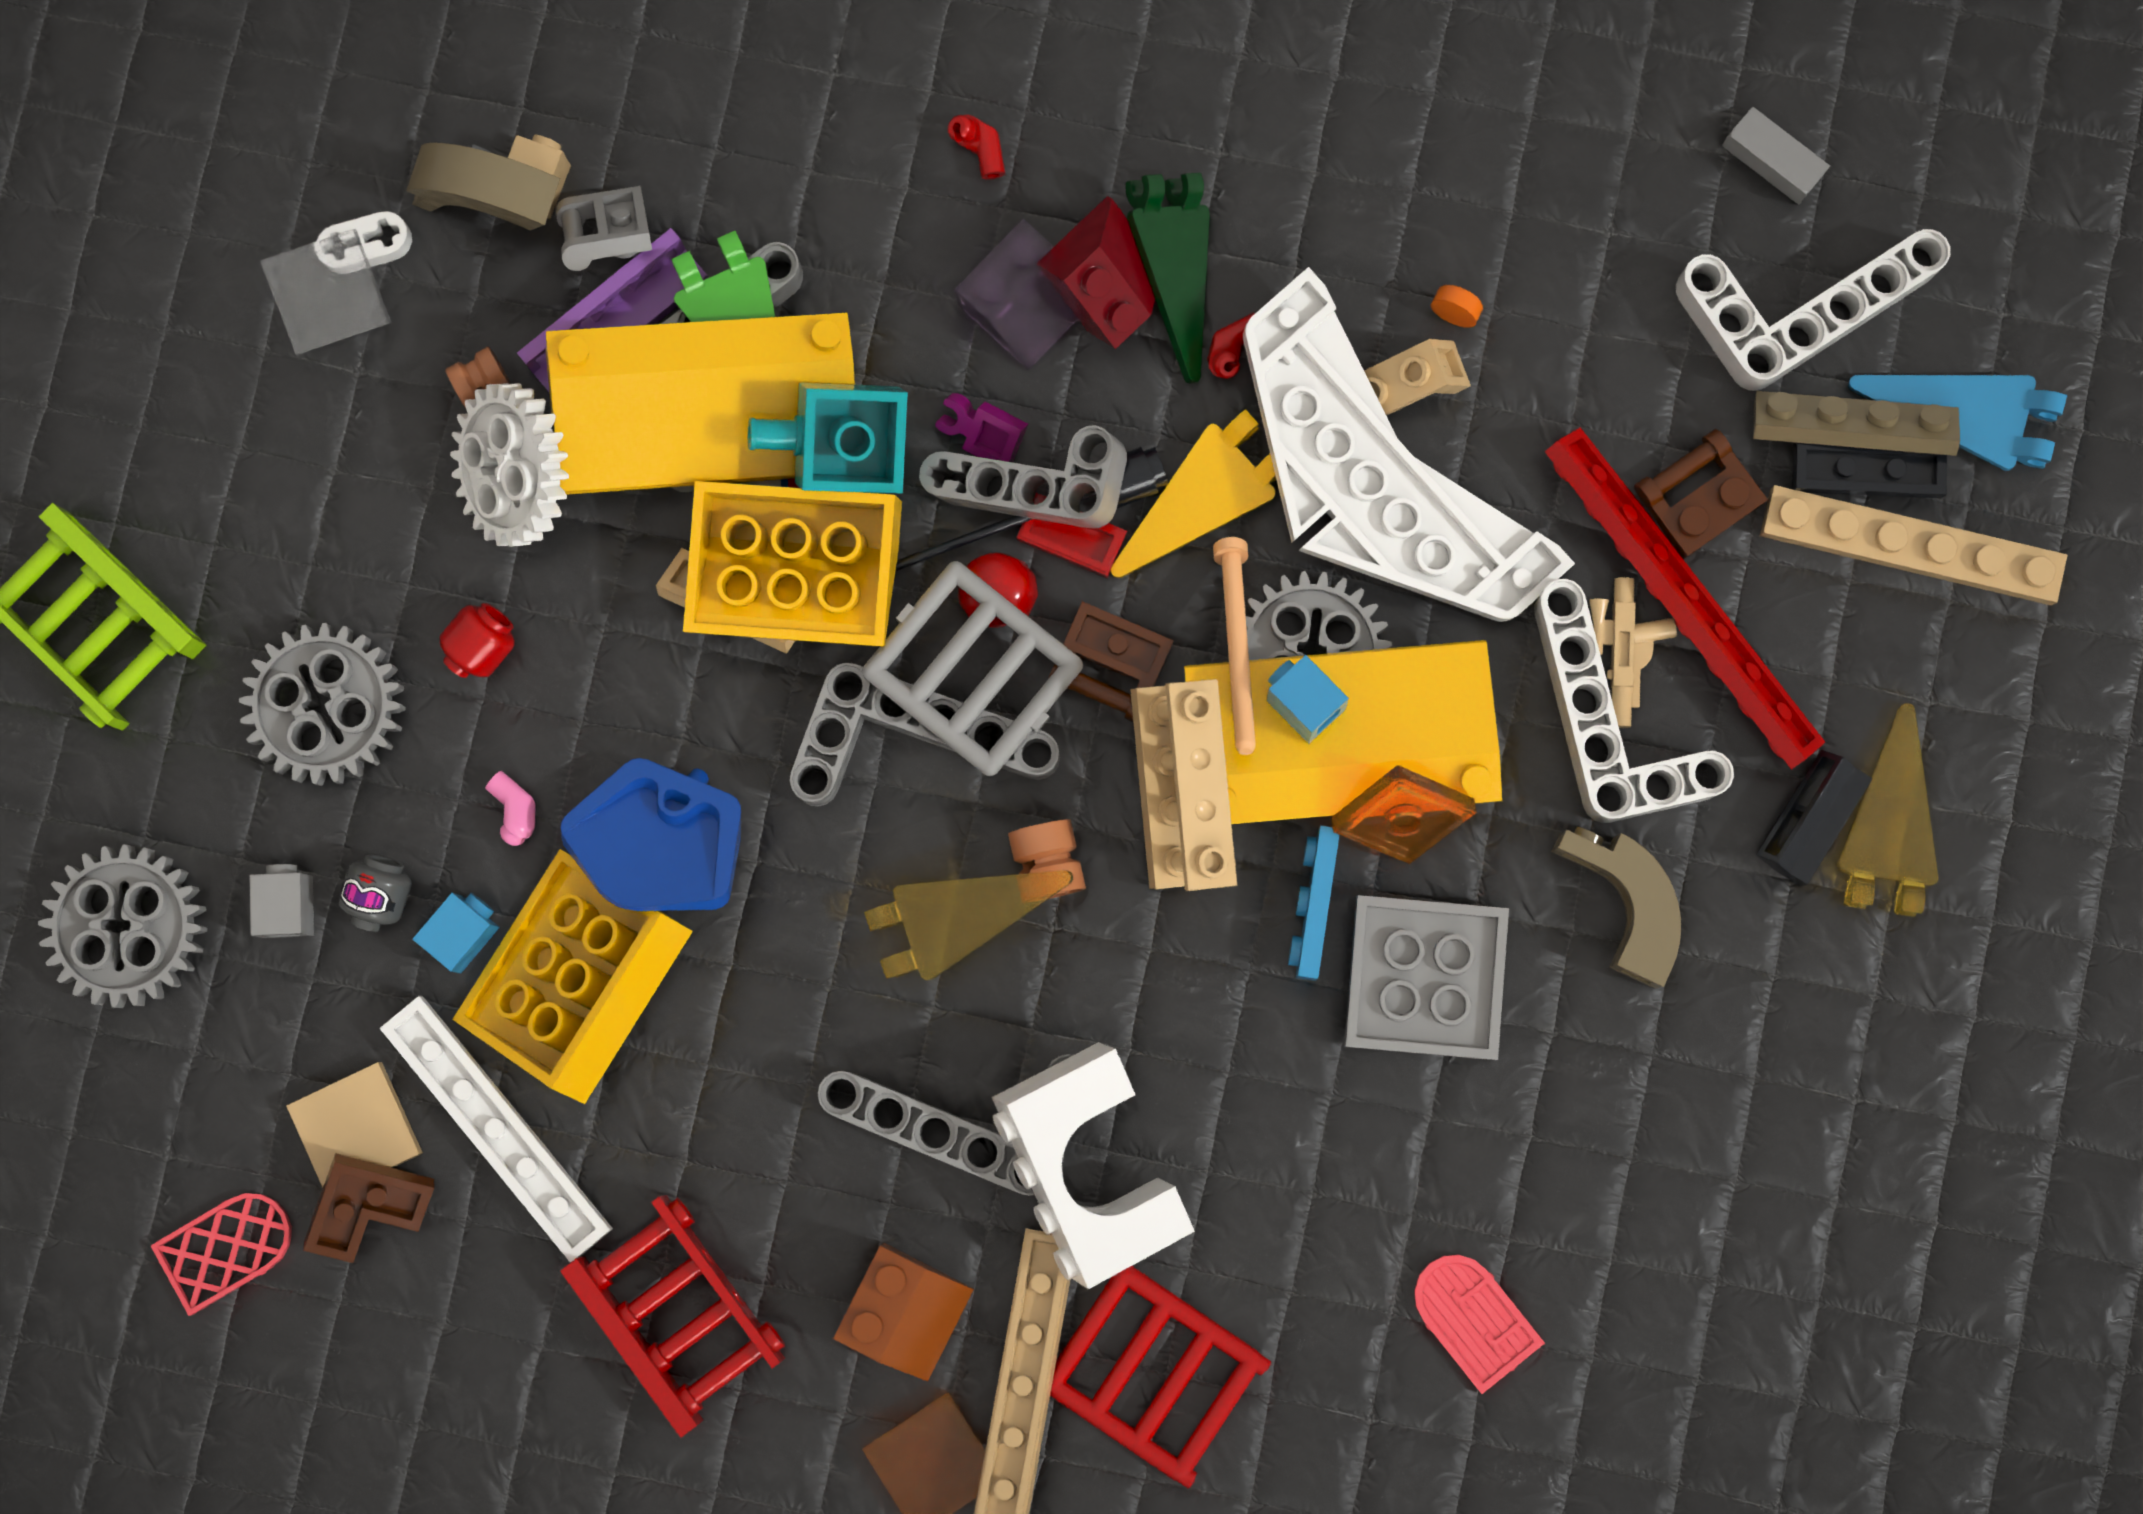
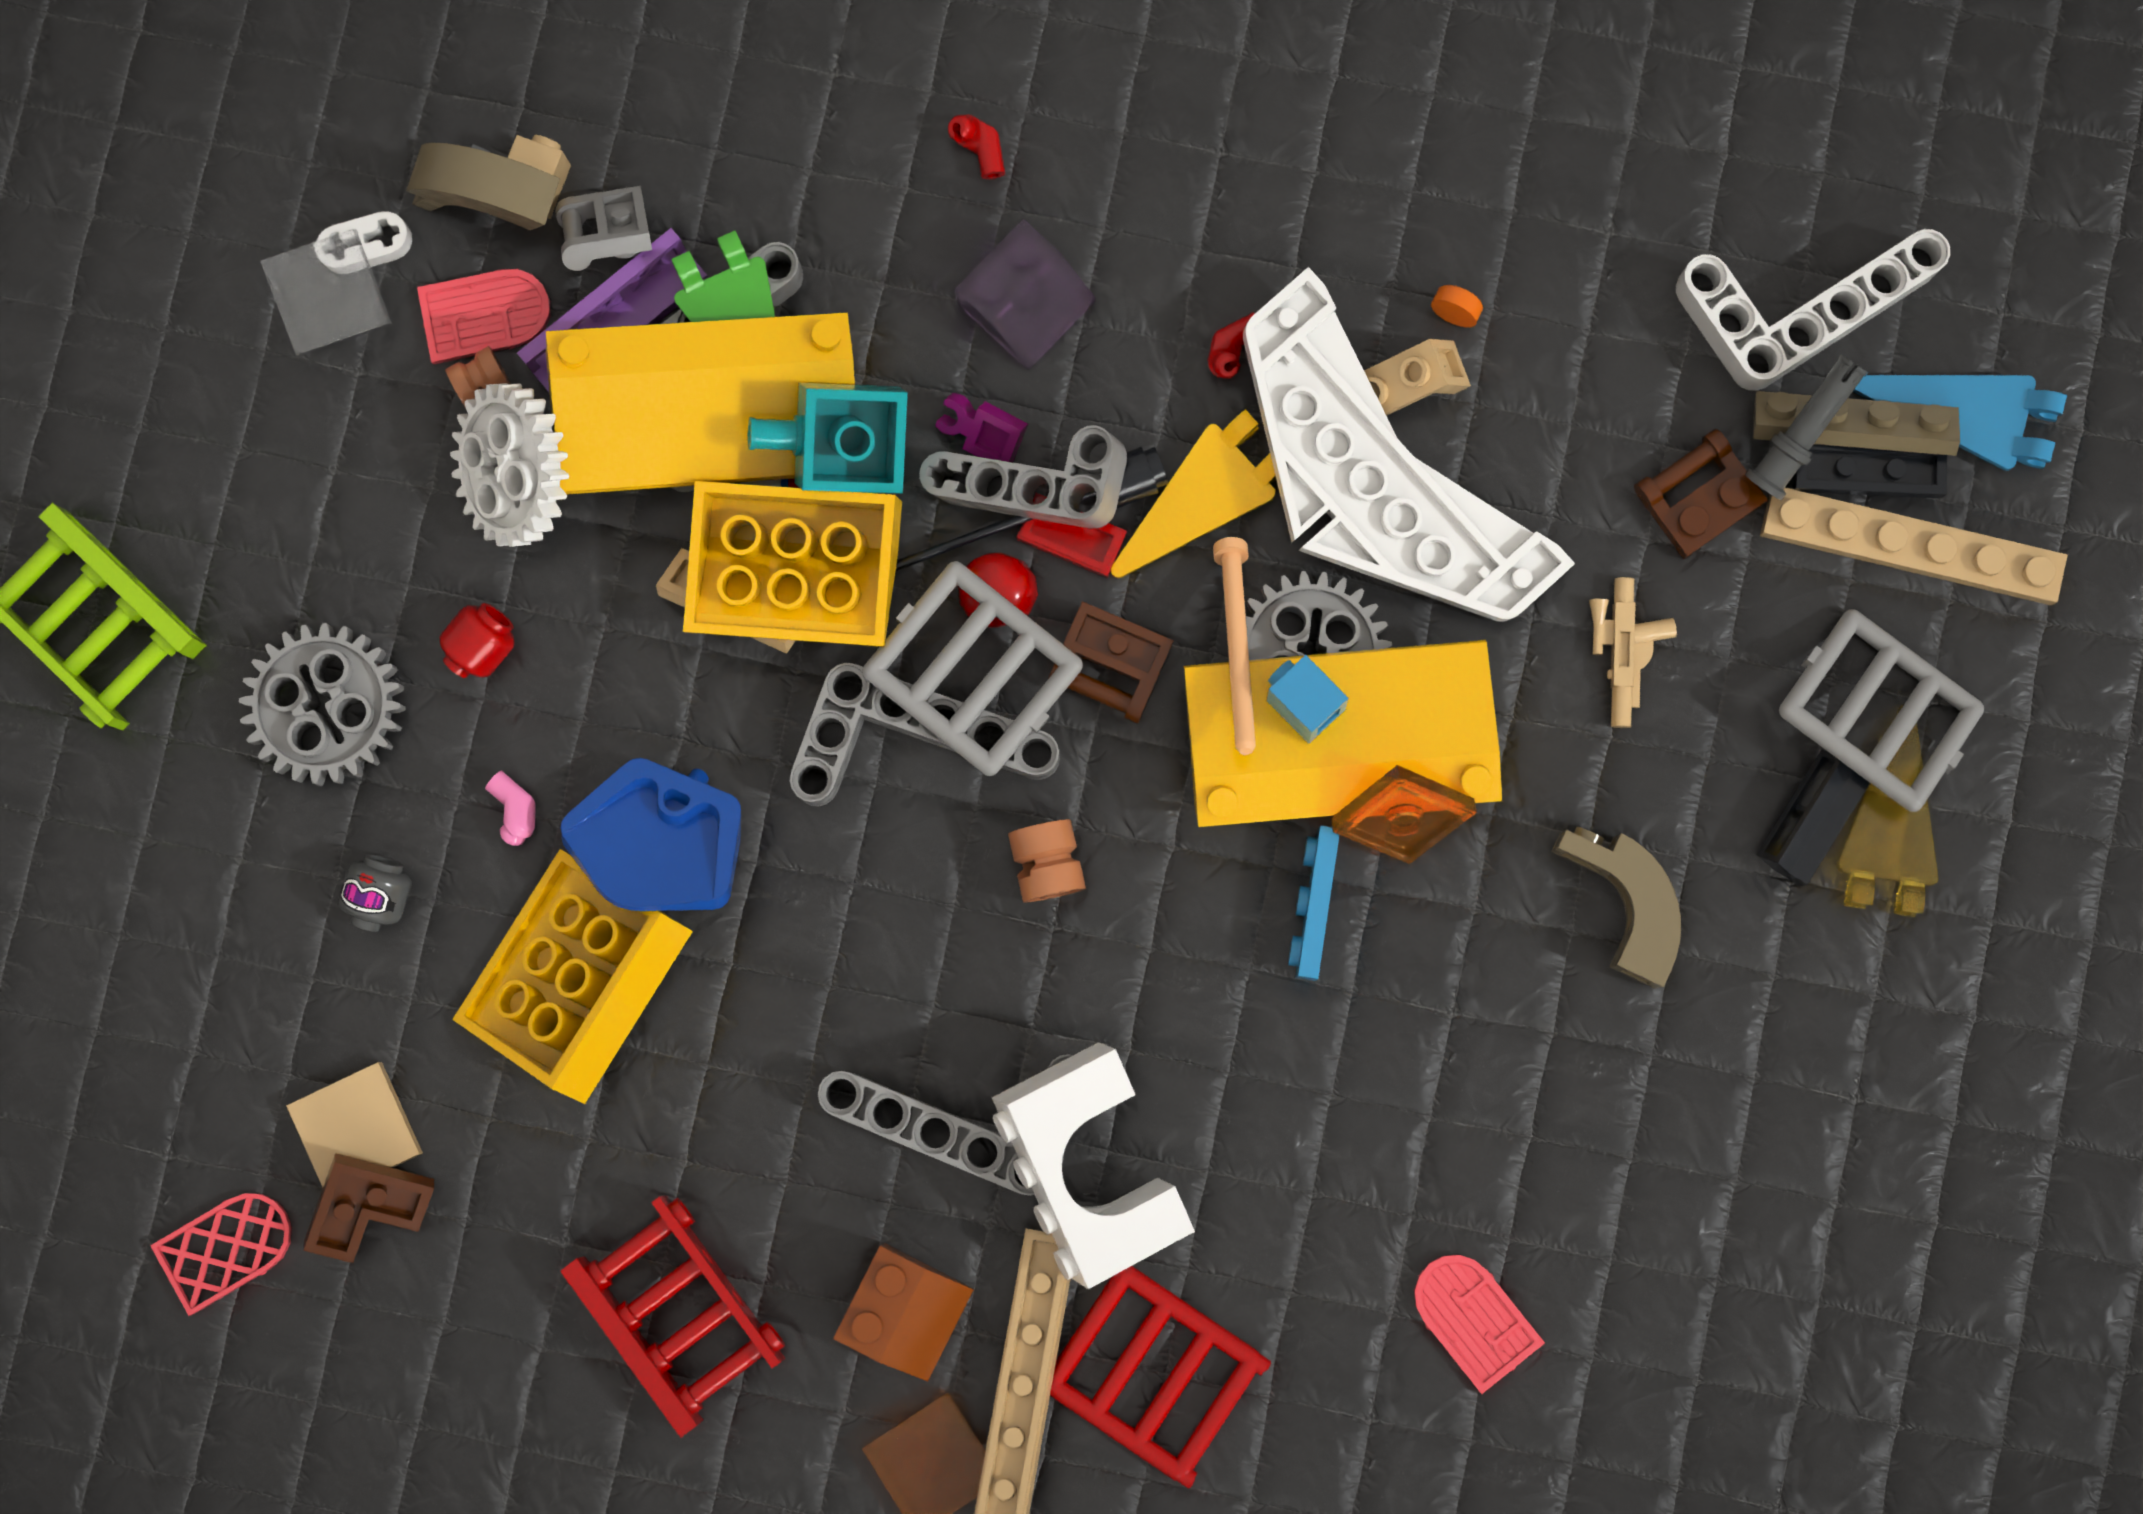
light grey gear [38,844,207,1008] -> none
light grey brick [250,864,314,938] -> none
white plate [380,996,613,1263] -> none
dark azure brick [412,893,500,973] -> none
clear yellow flag [864,870,1073,980] -> none
dark red slope [1036,196,1155,349] -> none
dark green flag [1125,173,1210,384] -> none
tan fence [1130,679,1237,891] -> none
light grey plate [1344,895,1509,1060] -> none
white beam [1534,579,1734,823] -> none
red plate [1545,427,1826,769] -> none
light grey slope [1721,107,1830,205] -> none
none -> coral window [417,269,551,365]
none -> dark grey pin [1745,354,1868,500]
none -> light grey bar [1779,609,1984,812]

